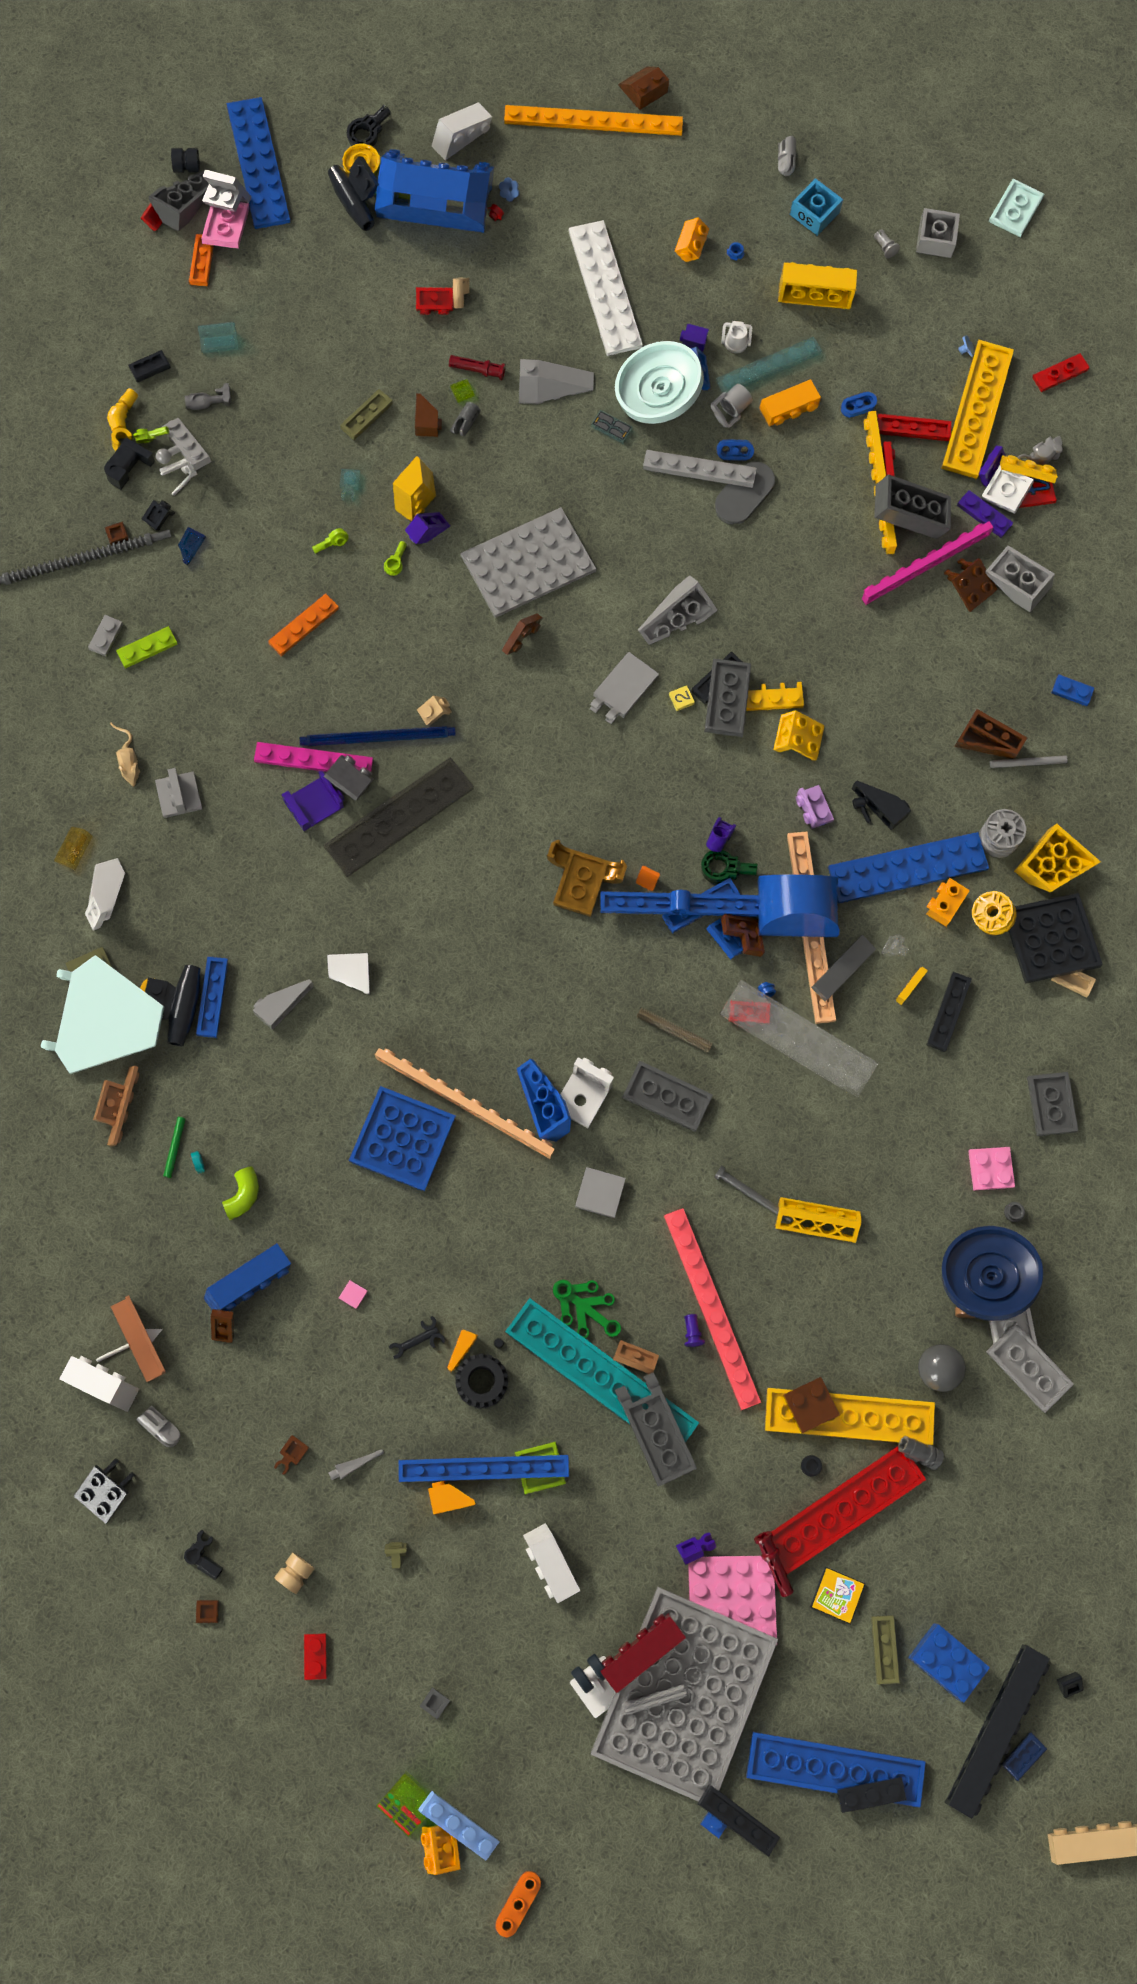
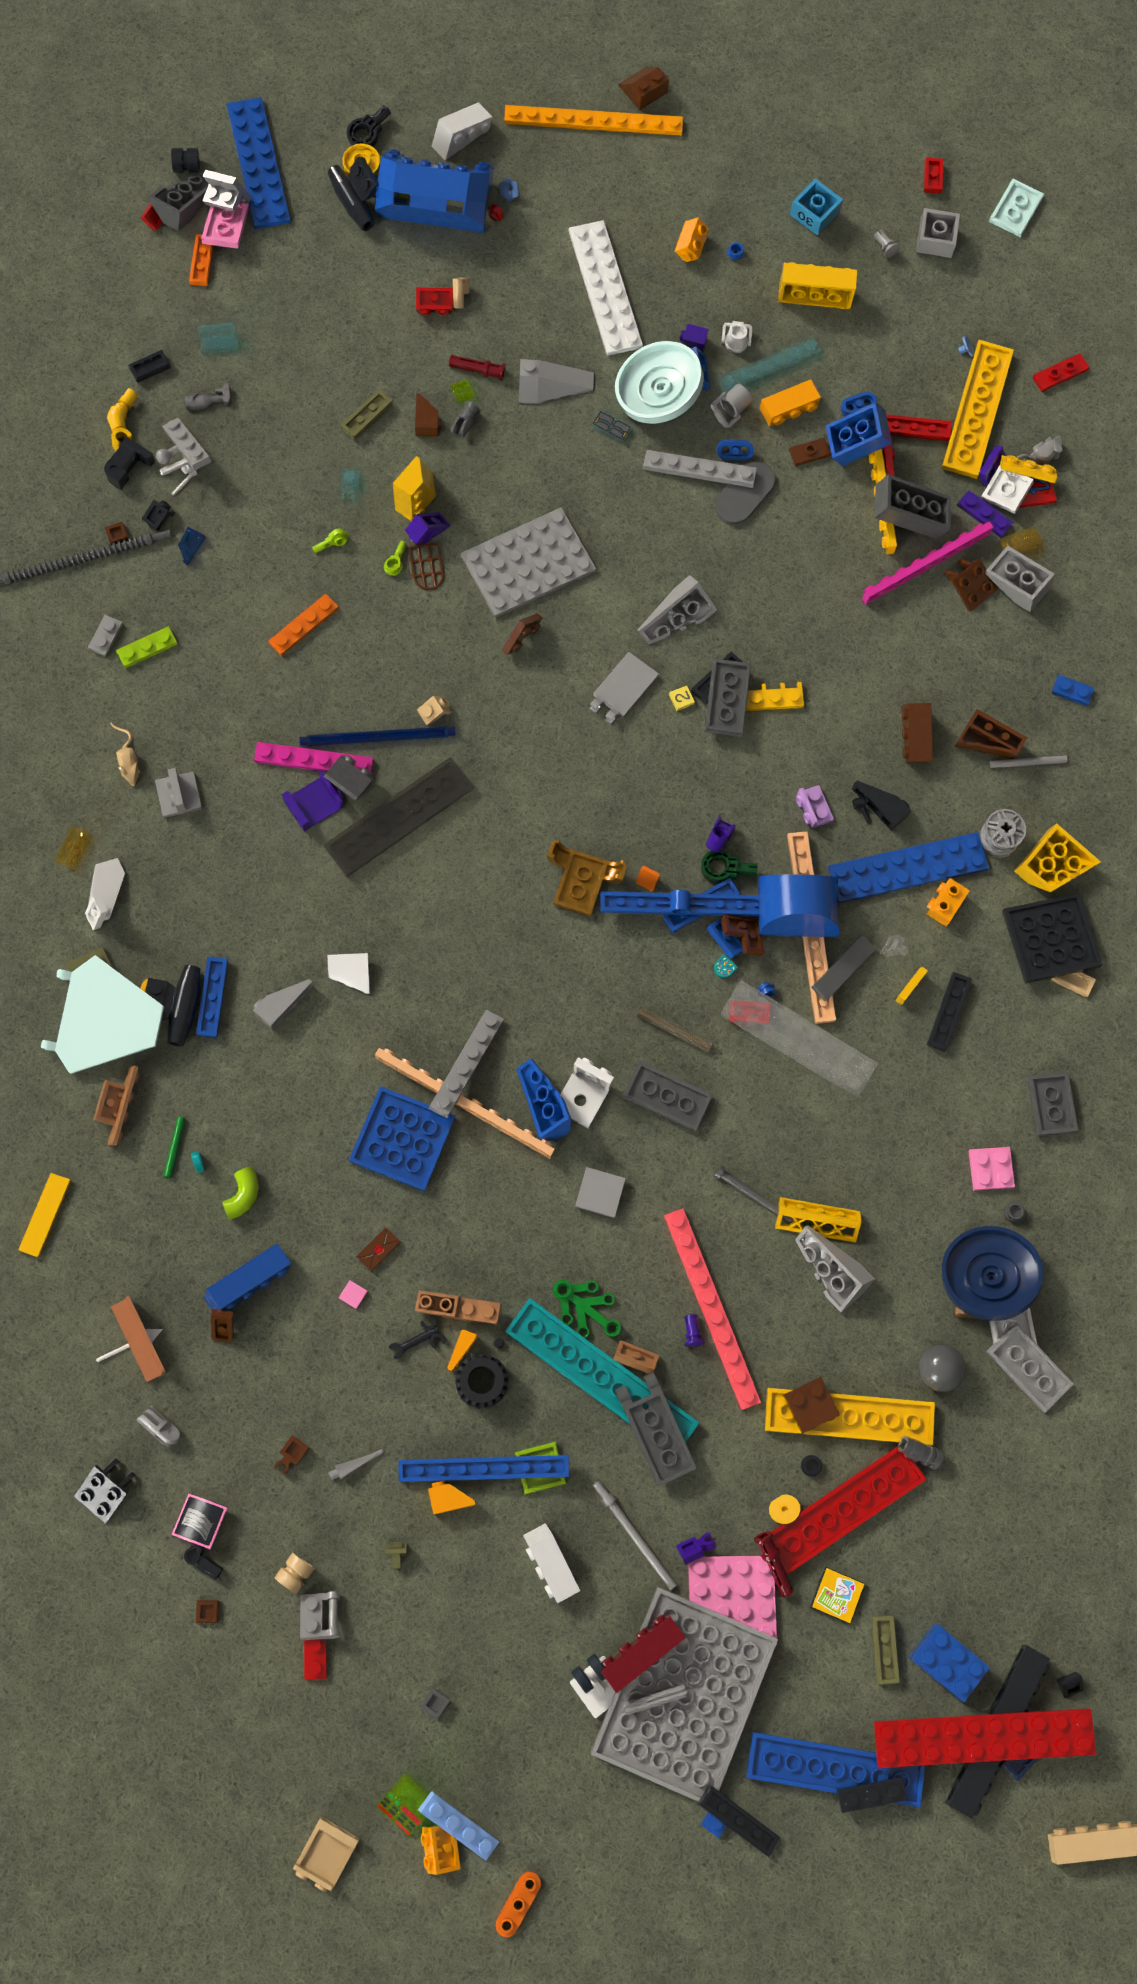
white wedge [60,1356,139,1412] -> none
lime plate [133,426,169,444] -> none
yellow bracket [773,710,824,760] -> none
light grey arm [778,136,796,176] -> none
yellow wheel [972,891,1017,935] -> none
none -> yellow tile [19,1173,71,1258]
none -> slope [172,1494,228,1550]
none -> tan panel [293,1816,360,1892]
none -> light grey plate [300,1592,340,1640]
none -> reddish brown tile [356,1227,400,1272]
none -> reddish brown window [408,542,444,590]
none -> medium nougat slope [415,1291,502,1325]
none -> light grey plate [429,1010,504,1118]
none -> light grey bar [592,1480,676,1590]
none -> teal tile [714,954,738,979]
none -> yellow piece [769,1494,800,1524]
none -> reddish brown plate [789,438,831,467]
none -> light grey wedge [795,1225,875,1312]
none -> blue brick [826,403,892,466]
none -> red plate [873,1708,1096,1768]
none -> reddish brown wedge [901,703,933,763]
none -> red plate [923,157,944,194]
none -> clear yellow slope [1000,527,1043,553]

